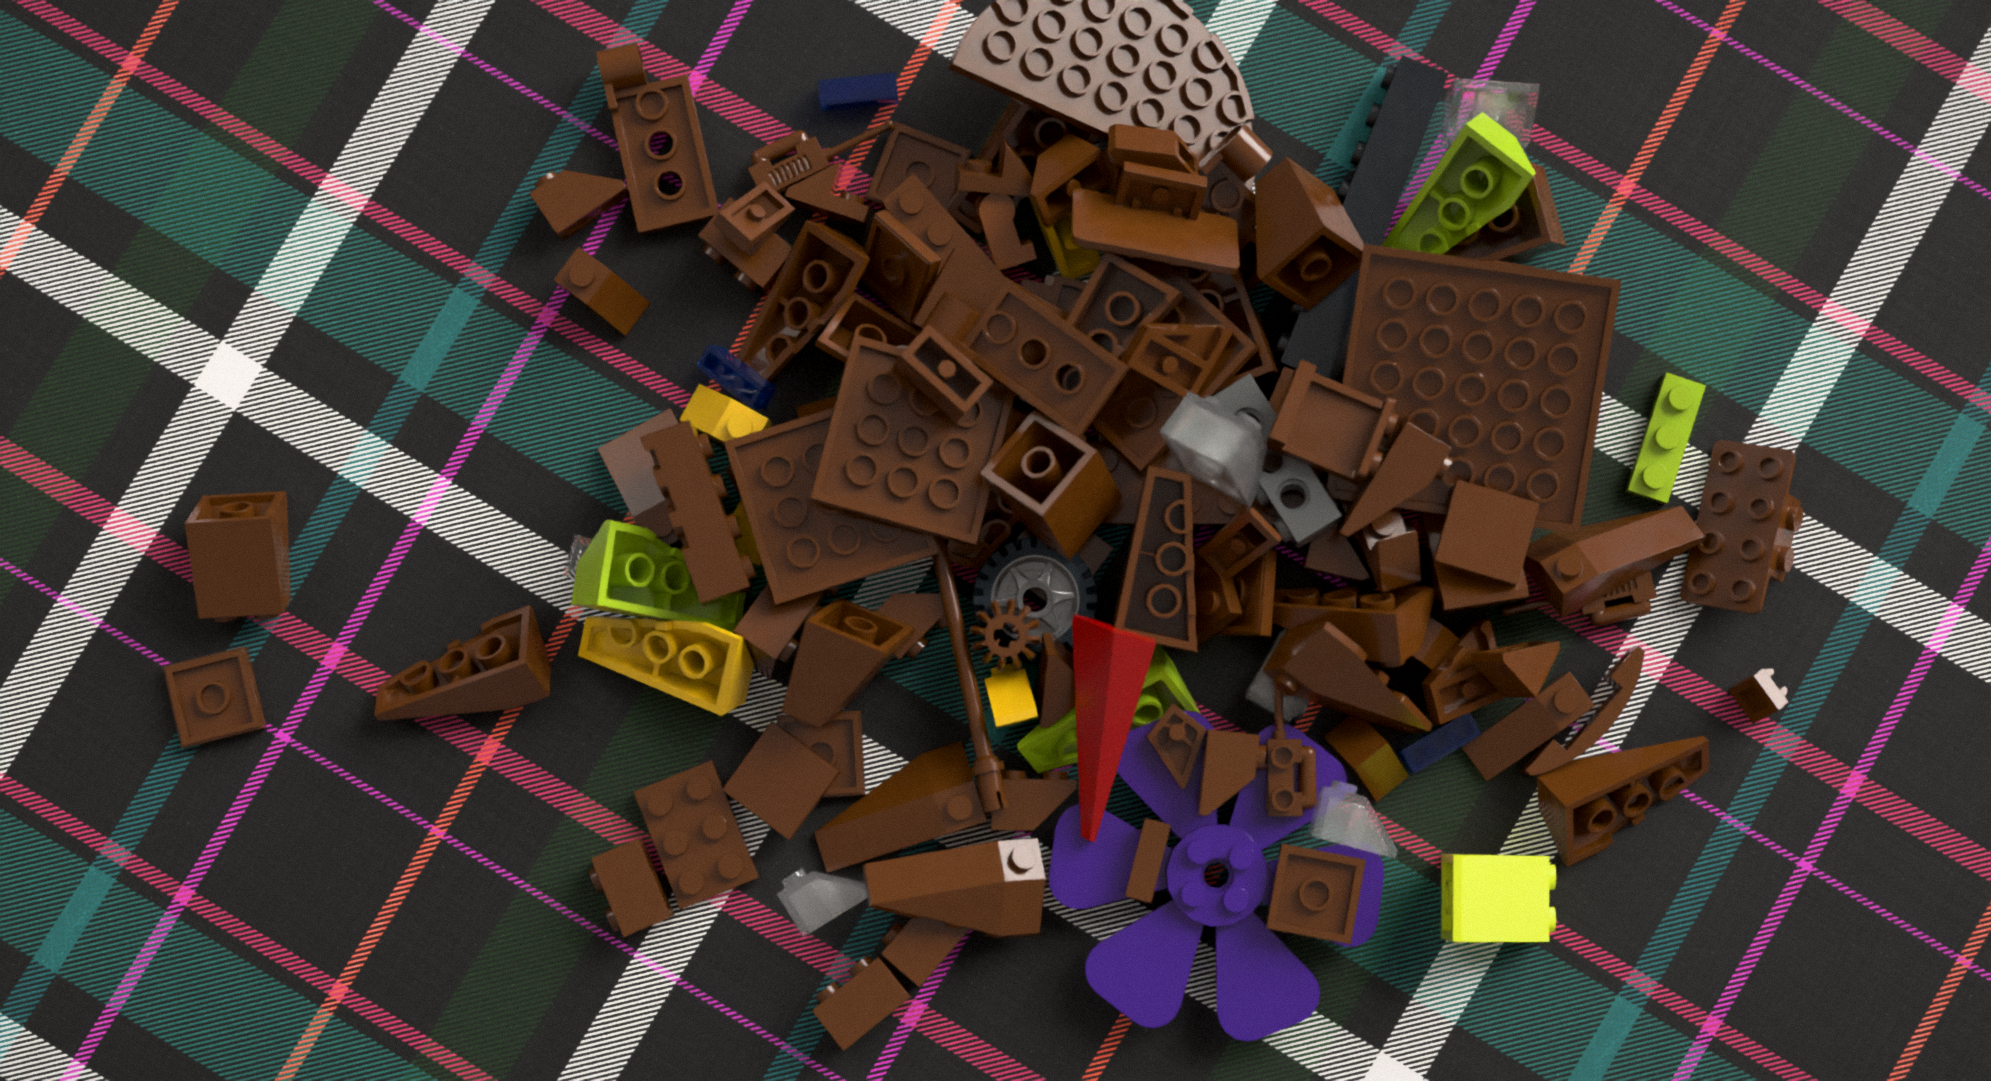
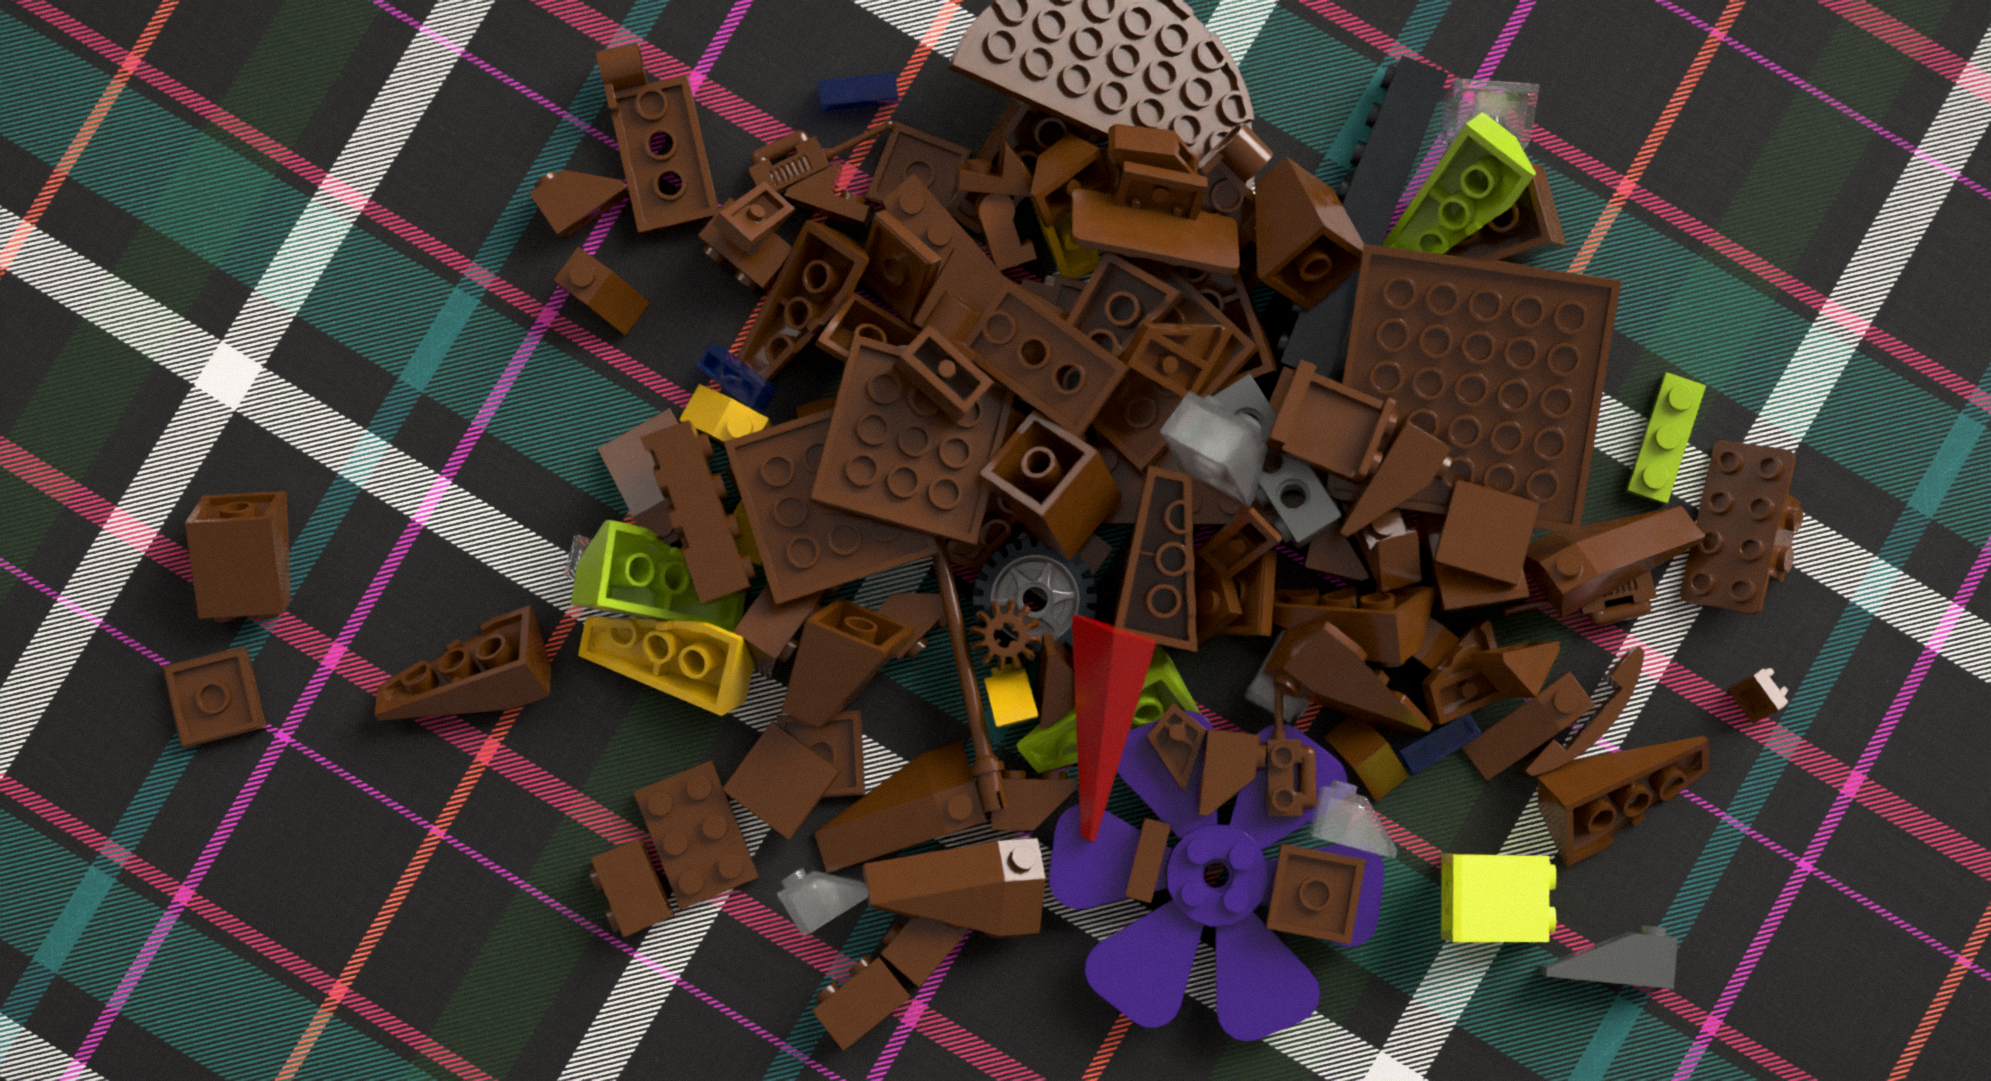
none -> dark grey slope [1539,925,1678,989]

